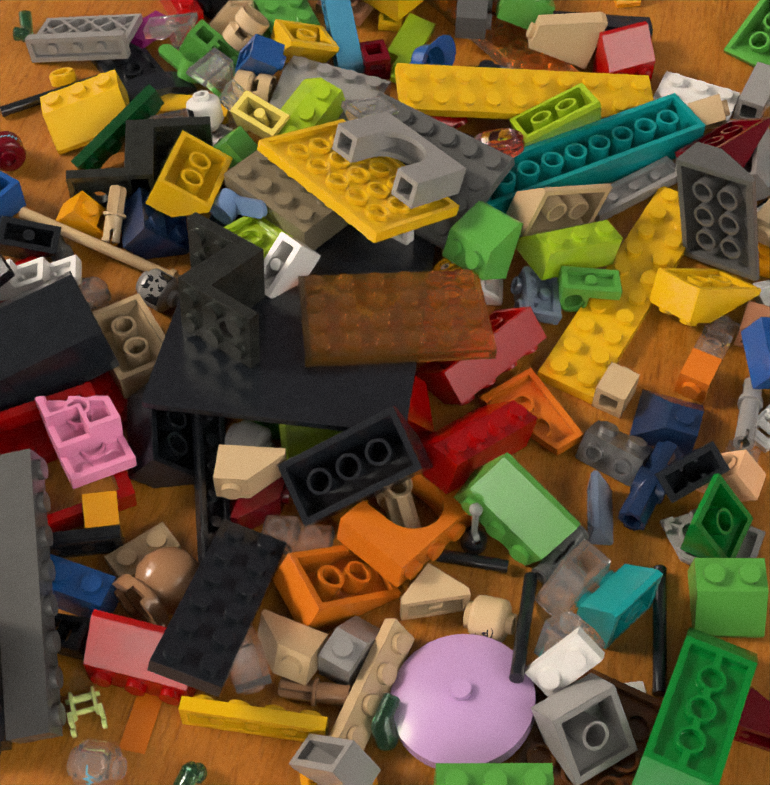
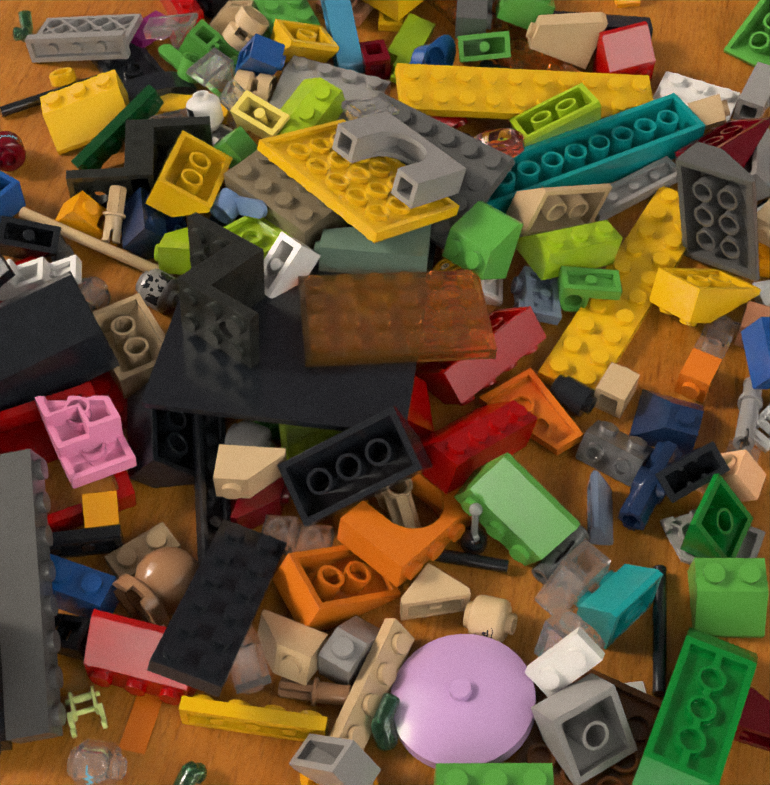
black bar [509,572,538,684] -> none
none -> lime slope [154,227,191,275]
none -> sand green slope [314,224,431,281]
none -> bright green slope [457,31,511,62]
none -> black brick [549,374,597,417]

